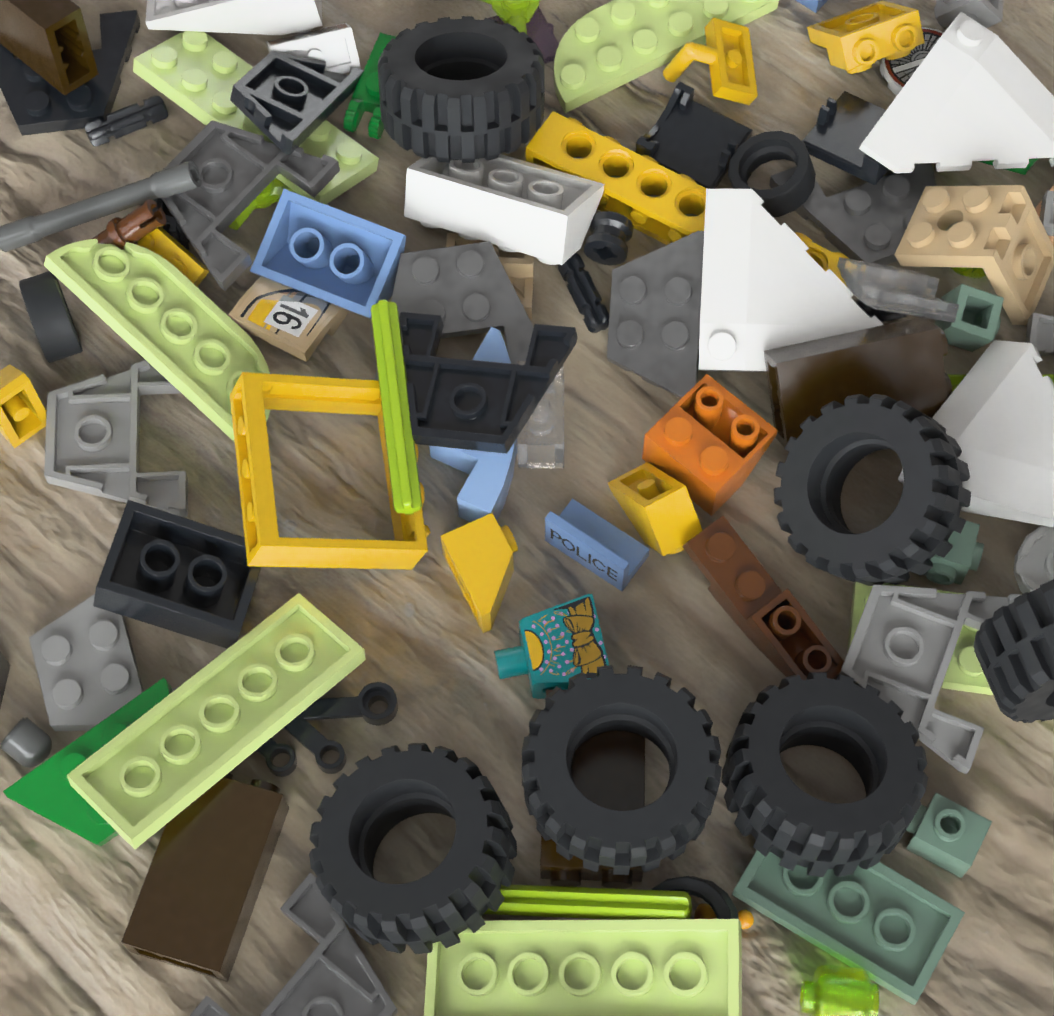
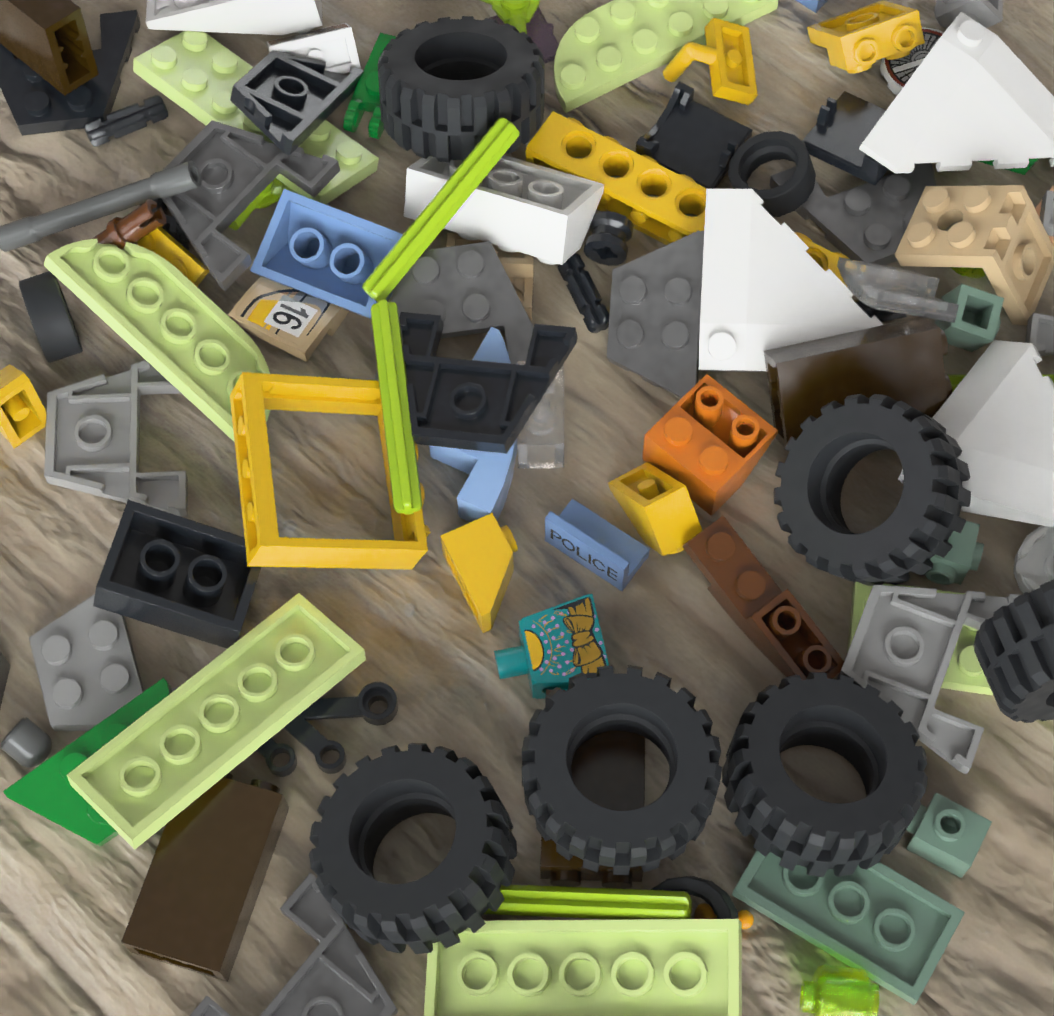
none -> lime axle [362,117,520,302]

